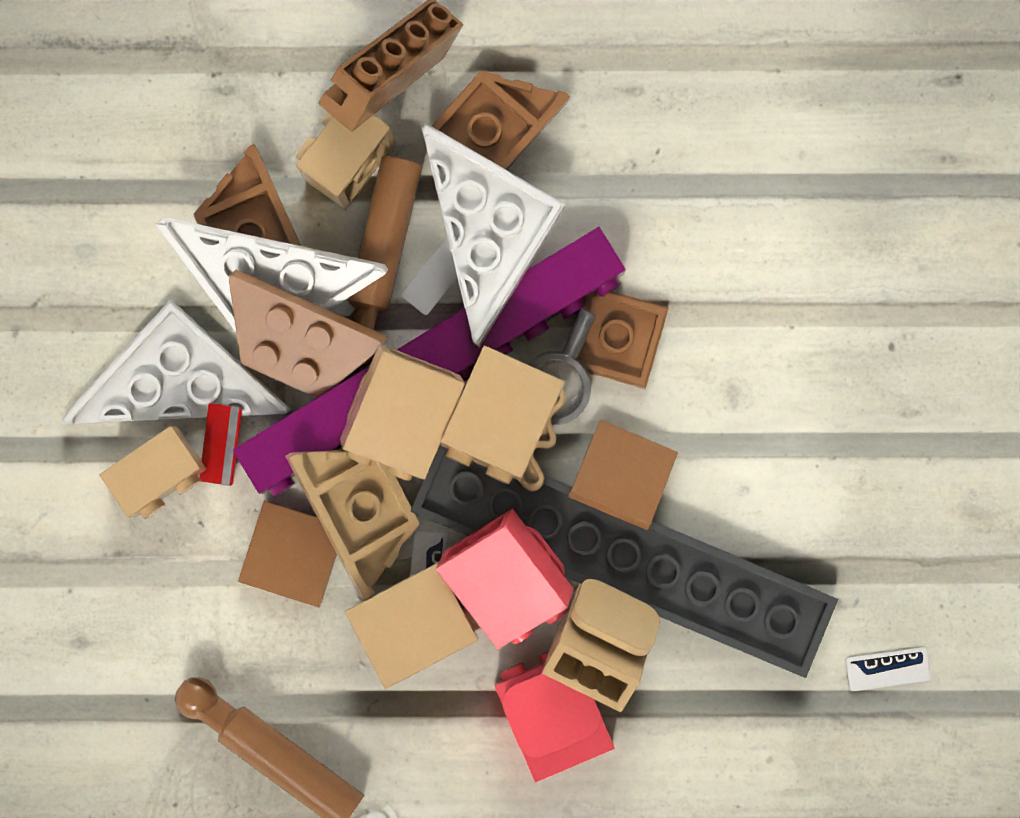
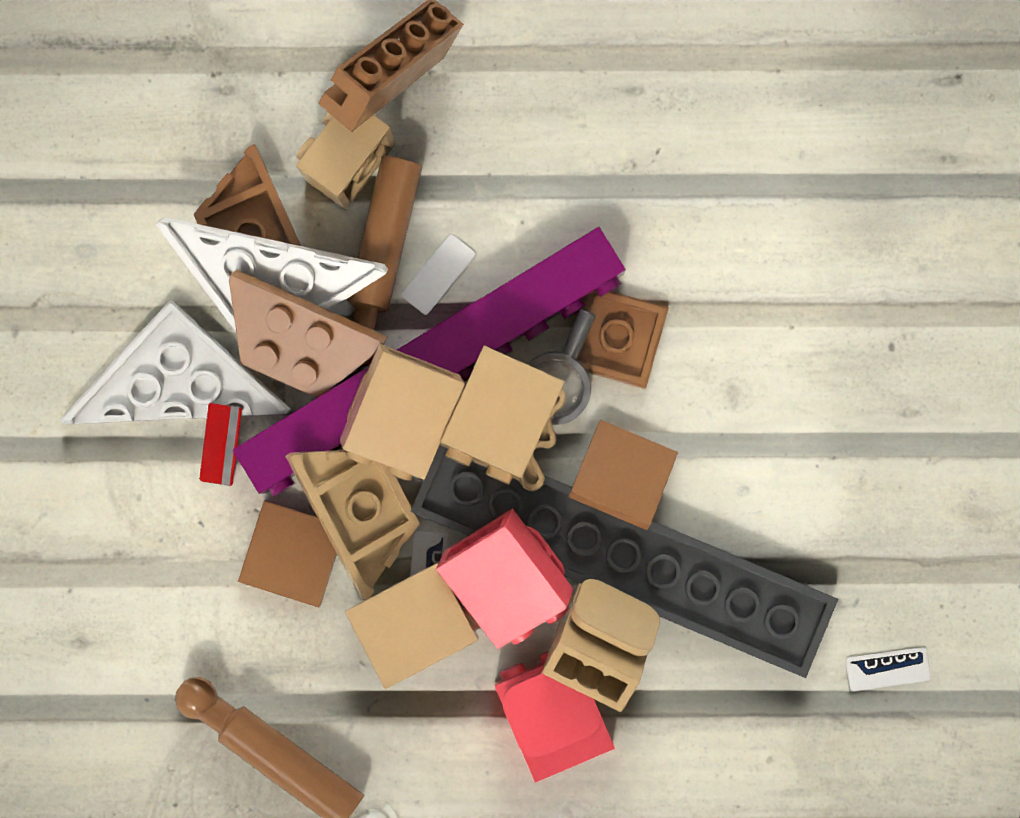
tan brick [99,426,207,519] -> none
white tile [422,123,566,347] -> none
medium nougat wing [432,70,570,170] -> none

